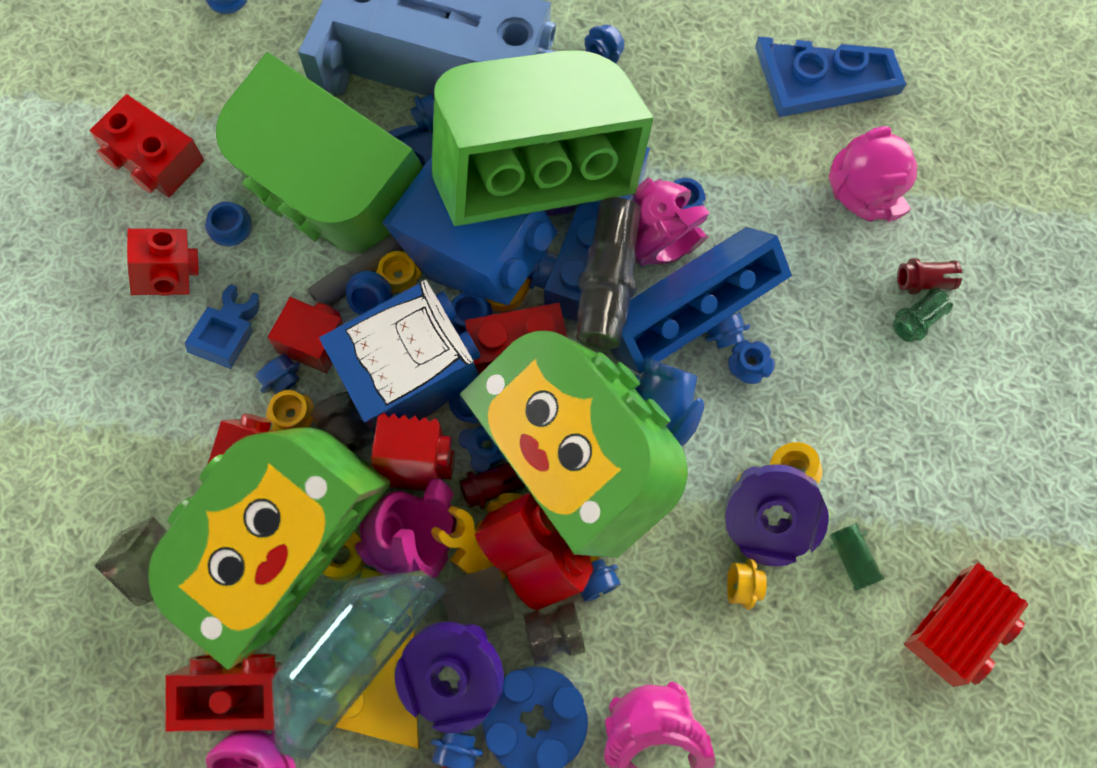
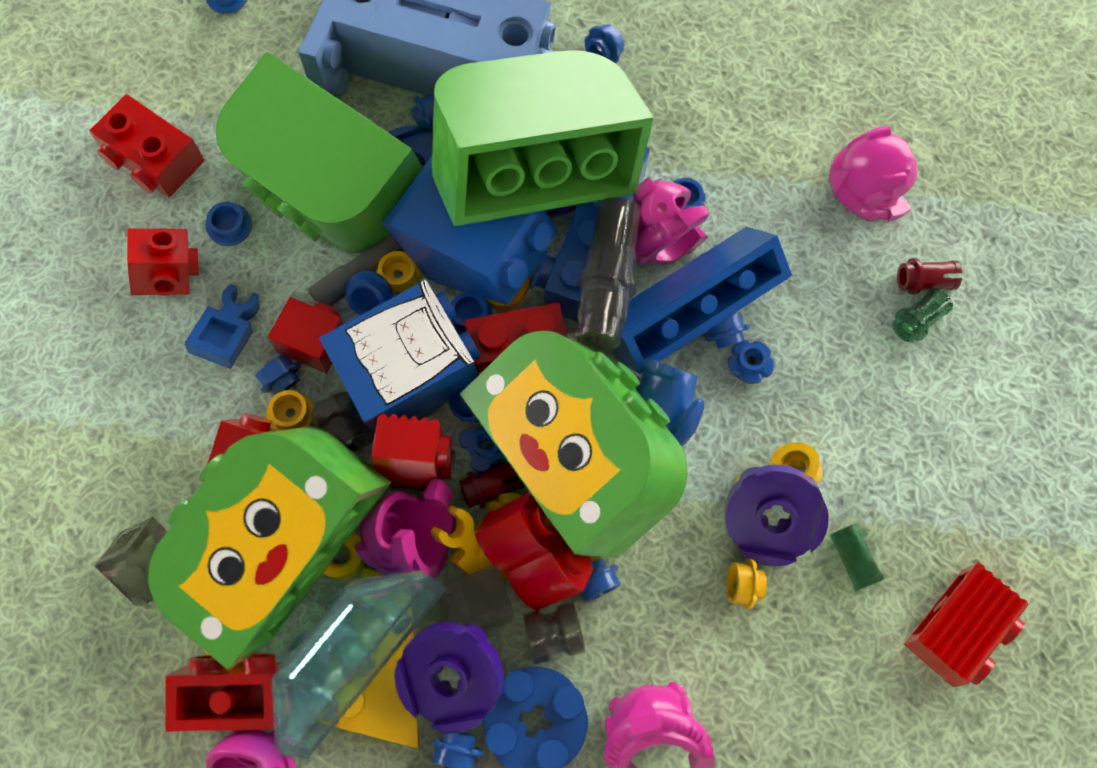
blue wing [755,36,906,117] -> none

